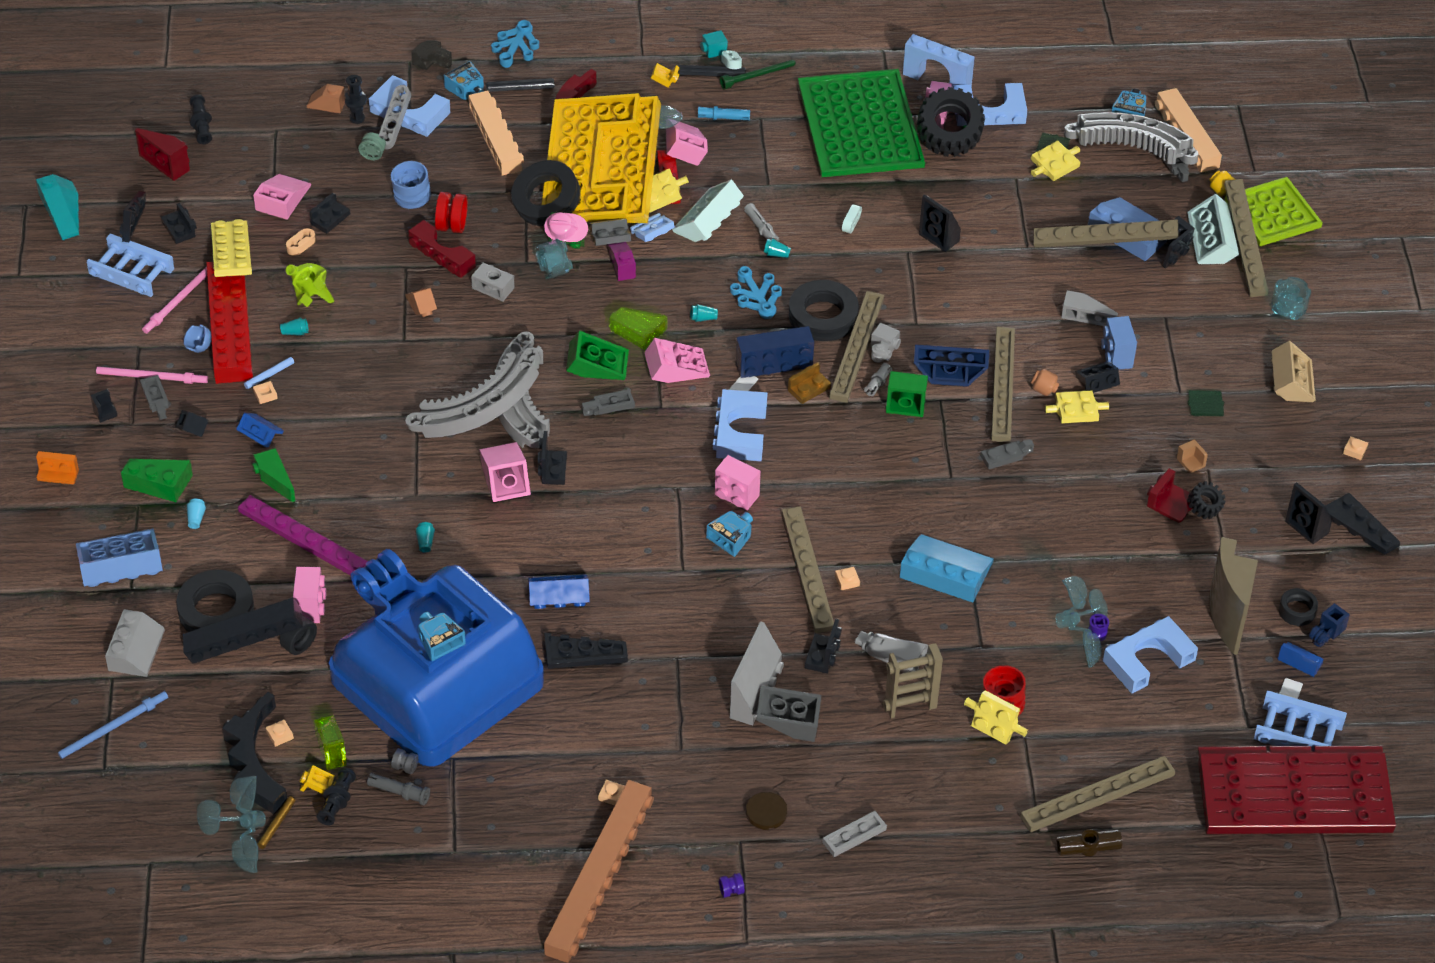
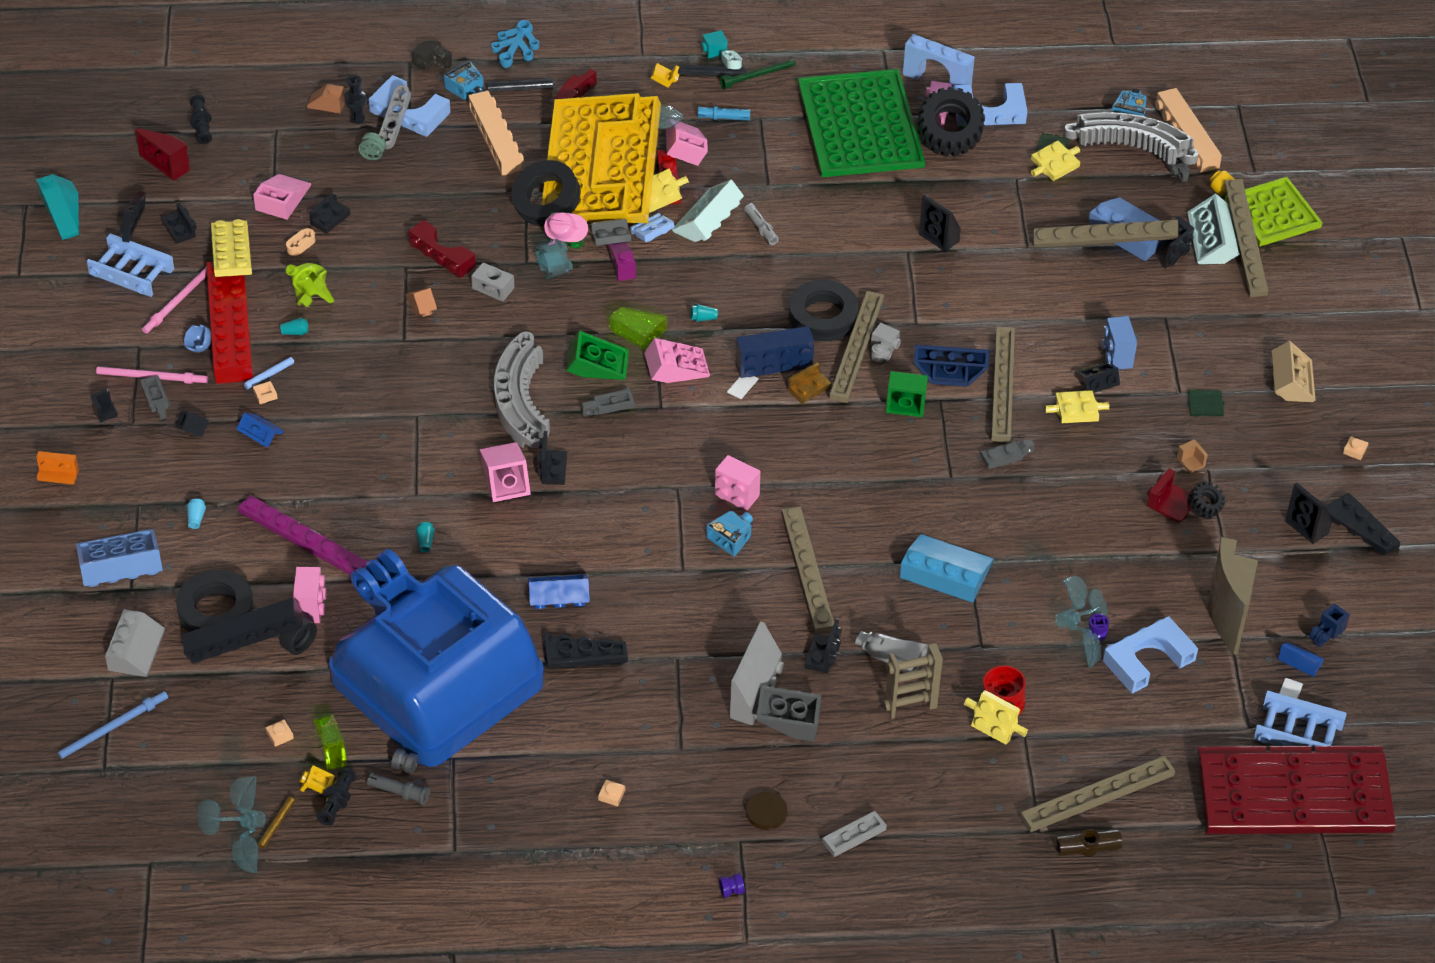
green wedge [121,459,193,503] -> none
black arch [222,692,287,815] -> none
green slope [252,448,295,502] -> none
medium blue wheel [391,161,431,209] -> none
light grey gear [405,347,540,438] -> none
dark azure torso [418,612,466,661] -> none
red wheel [435,192,468,233] -> none
nougat brick [544,780,654,963] -> none
light blue arch [713,389,767,461] -> none
dark azure plant [730,266,782,319] -> none
teal cone [764,238,791,258] -> none
light nougat plate [835,567,860,590] -> none
light aqua beam [842,204,862,234] -> none
light grey pin [864,363,892,396] -> none
nougat head [1031,369,1059,396] -> none
light grey slope [1061,290,1118,326] -> none
clear light blue brick [1271,277,1311,320] -> none
black tyre [1279,588,1318,626] -> none

